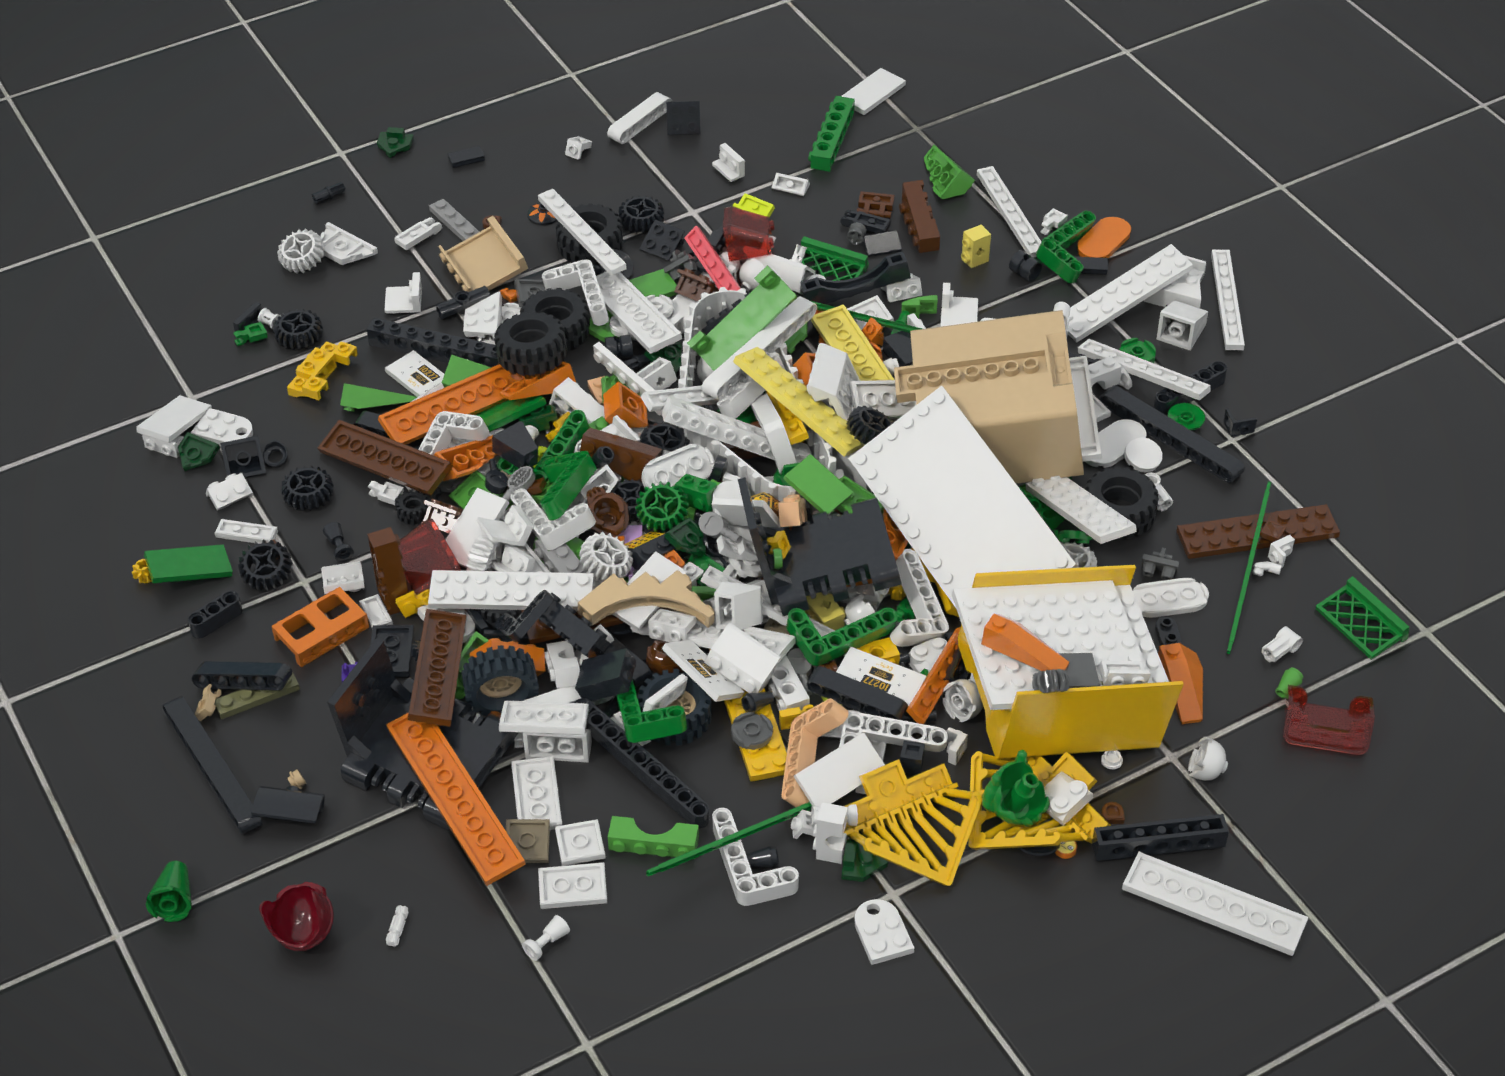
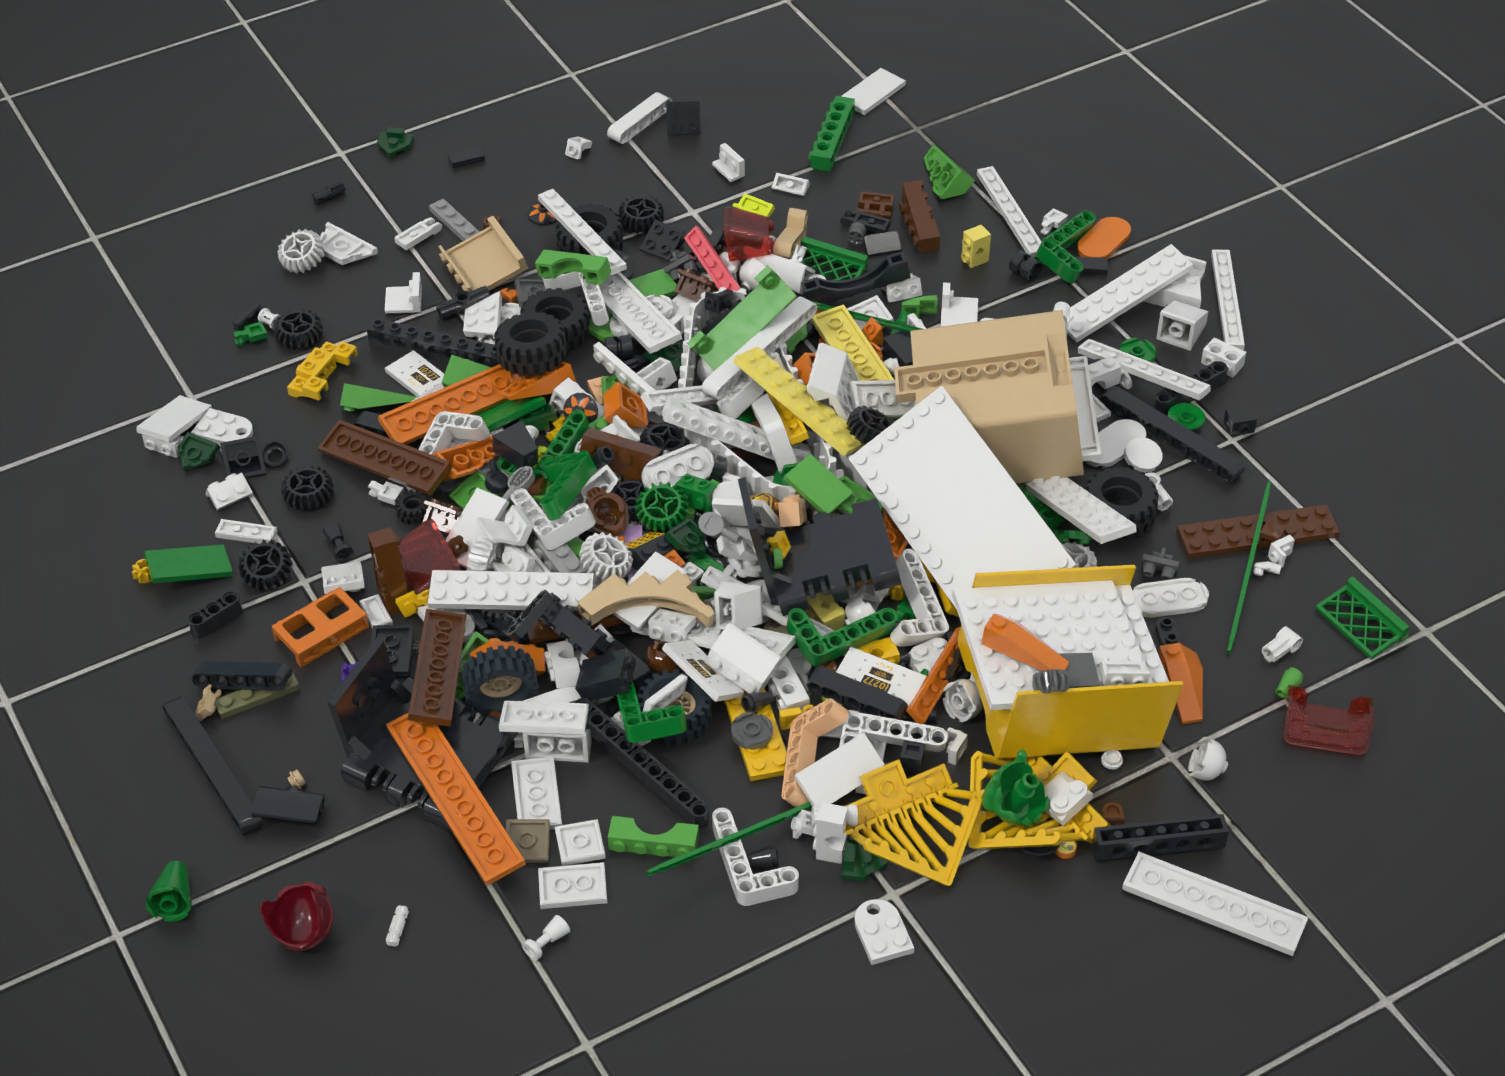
none -> reddish brown plate [446,535,469,559]
none -> bright green arch [535,250,611,285]
none -> black dish [563,393,598,424]
none -> black bracket [705,289,733,313]
none -> tan beam [773,208,808,258]
none -> white brick [1201,338,1246,378]

